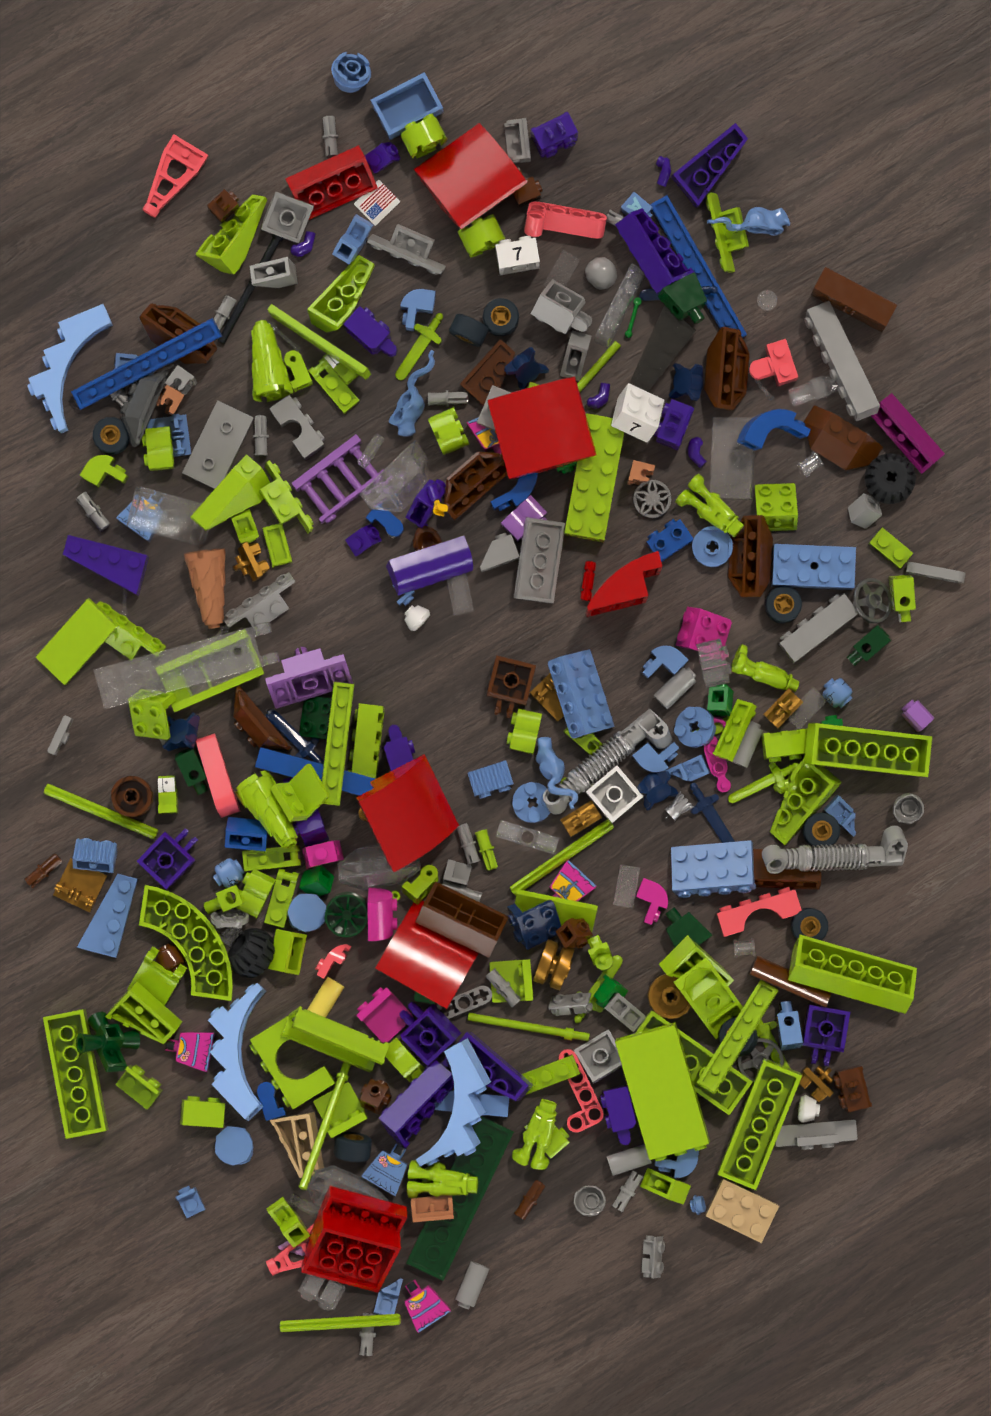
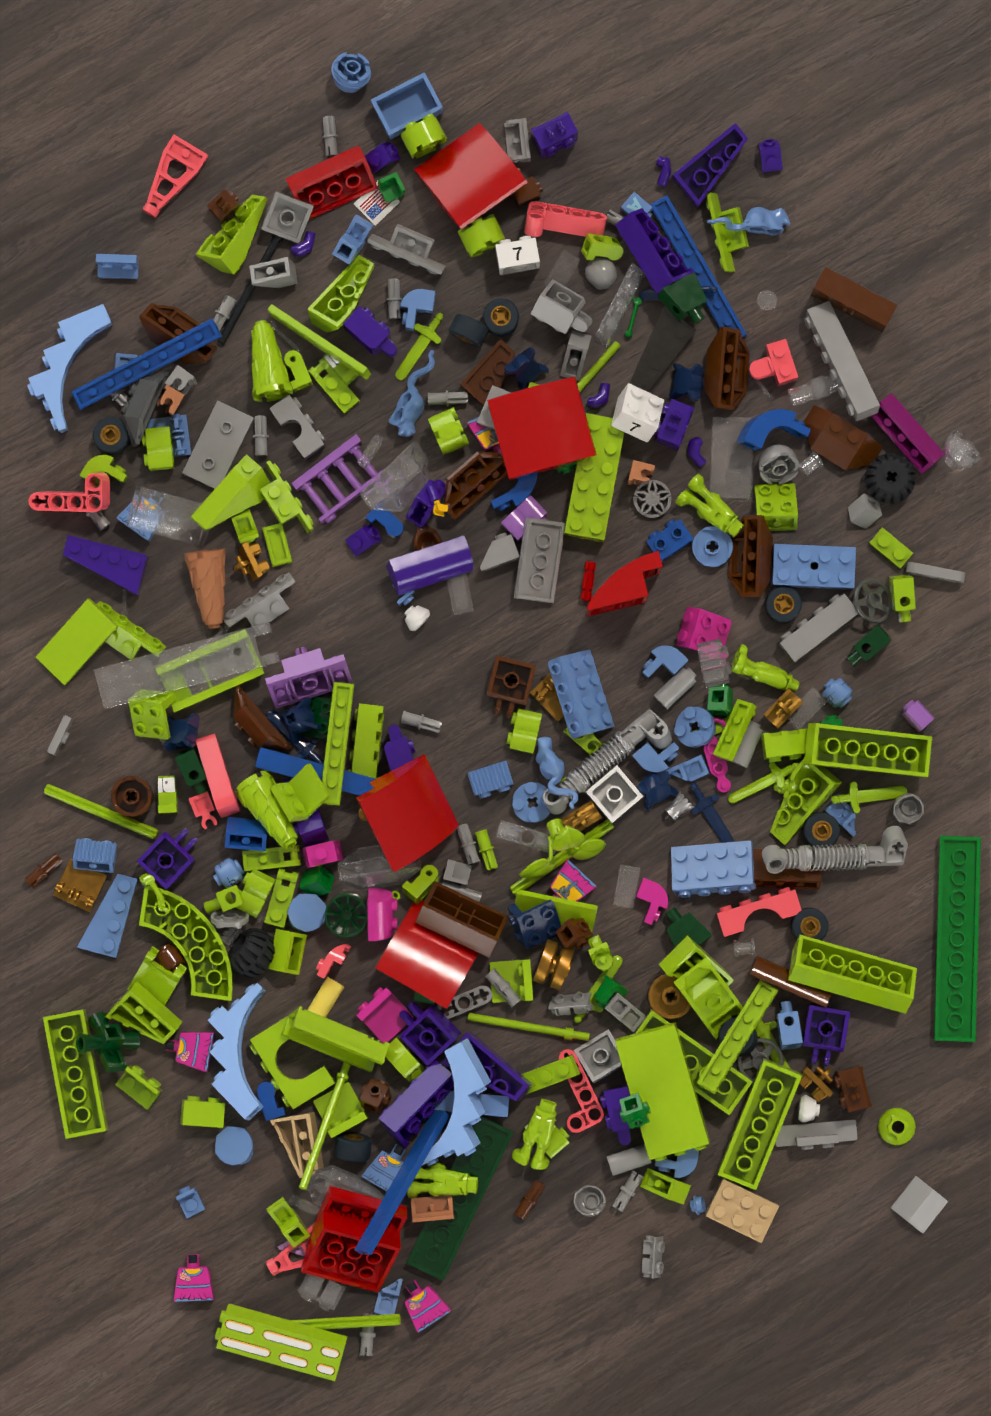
light grey brick [455,1261,490,1309] -> none
none -> coral beam [29,472,110,512]
none -> medium blue bracket [96,254,139,279]
none -> lime piece [139,873,168,912]
none -> dark pink torso [174,1254,215,1302]
none -> coral plate [189,791,218,829]
none -> lime brick [215,1304,348,1381]
none -> dark blue piece [280,697,322,743]
none -> blue tile [355,1111,449,1255]
none -> green panel [377,172,405,204]
none -> light grey axle [386,278,402,319]
none -> light grey axle [401,711,442,733]
none -> lime plant [518,819,606,878]
none -> lime leg [581,233,624,261]
none -> green brick [619,1093,651,1129]
none -> dark purple bracket [758,139,783,173]
none -> light grey cylinder [758,444,800,484]
none -> lime sword [831,782,907,813]
none -> lime piece [878,1108,916,1145]
none -> light grey slope [890,1176,948,1233]
none -> green plate [934,836,981,1042]
none -> clear cylinder [943,429,982,470]

